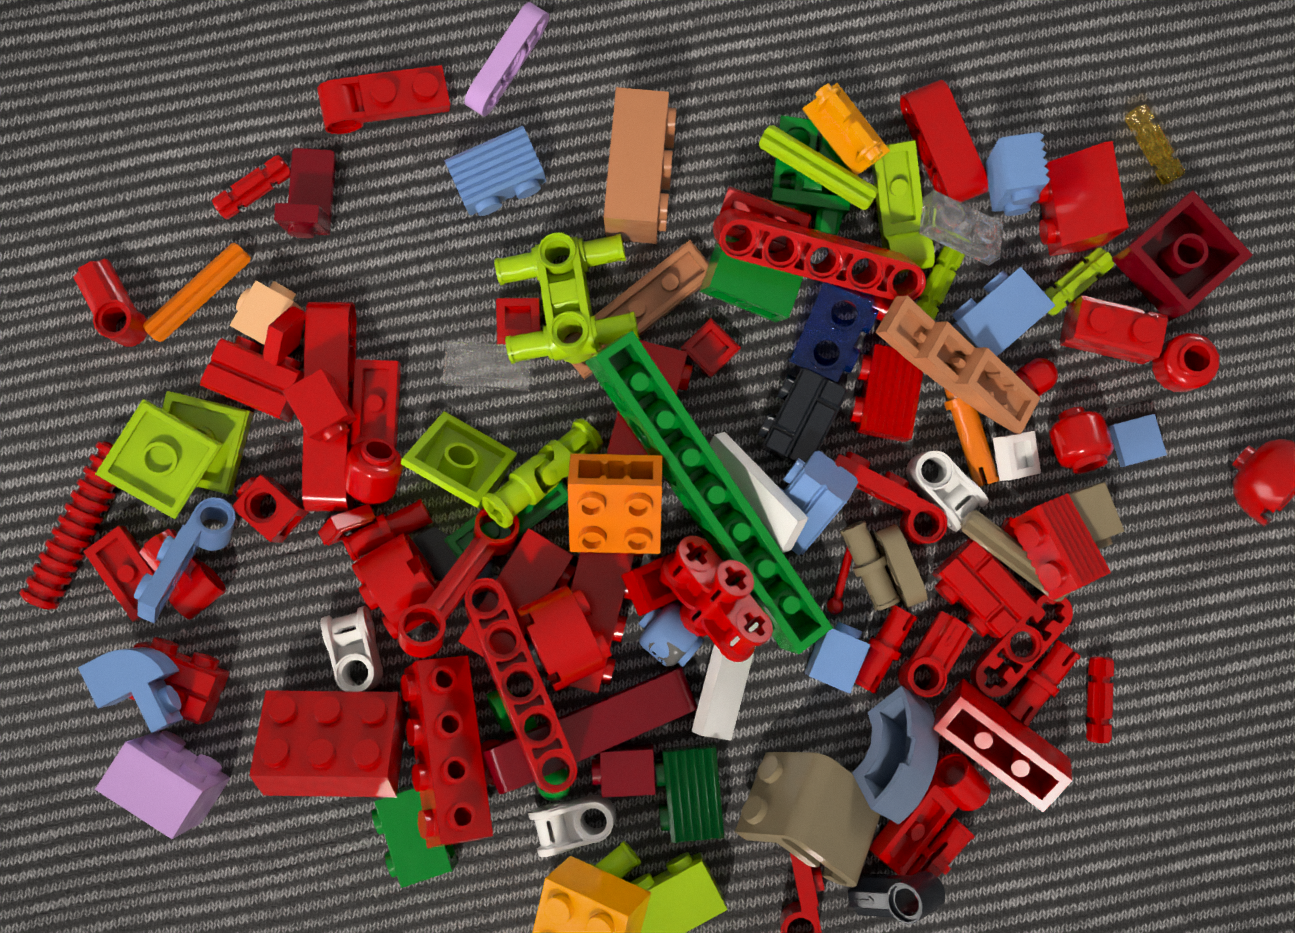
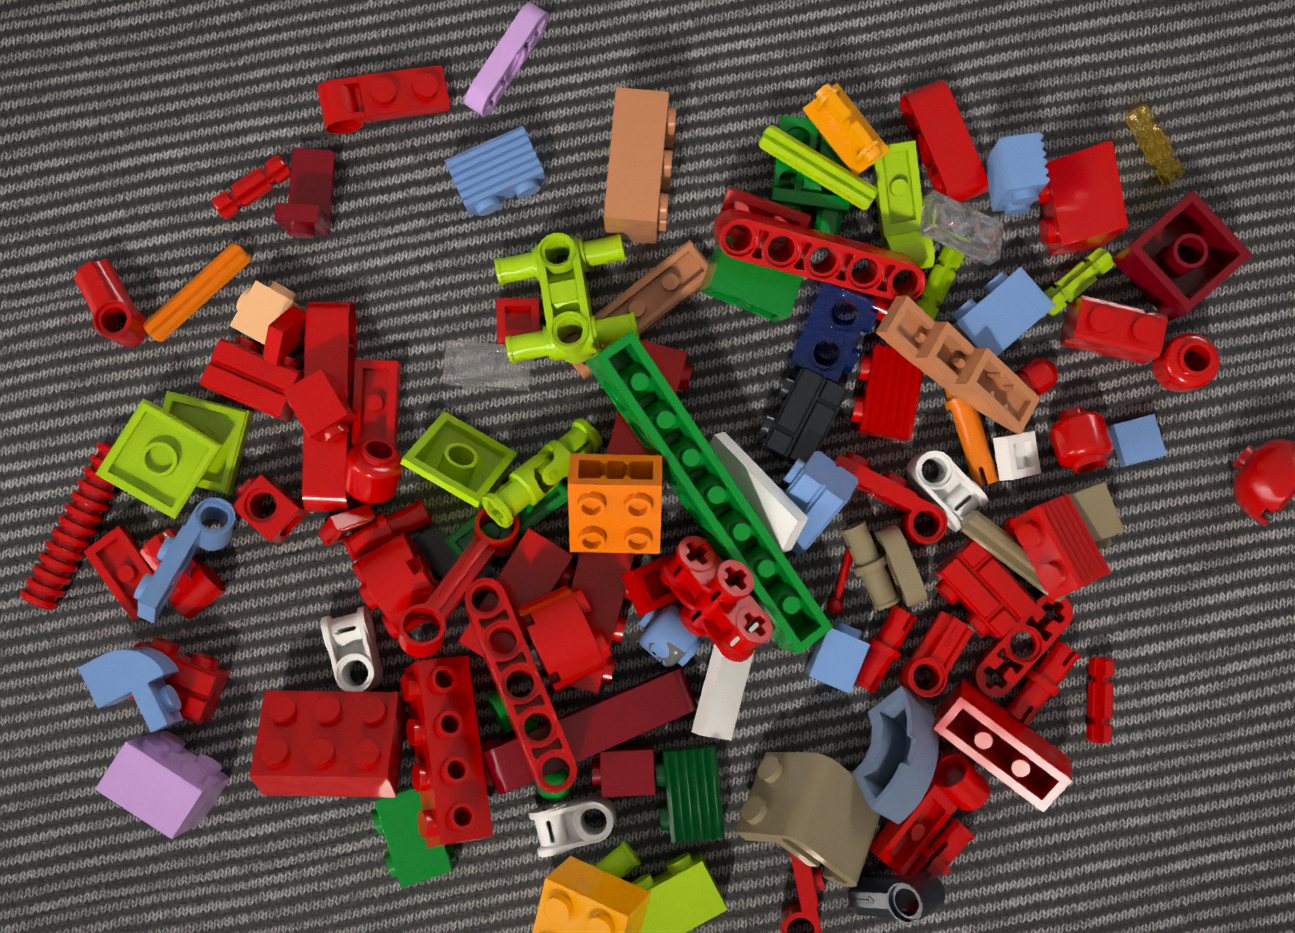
red tile [680,318,741,379] -> none

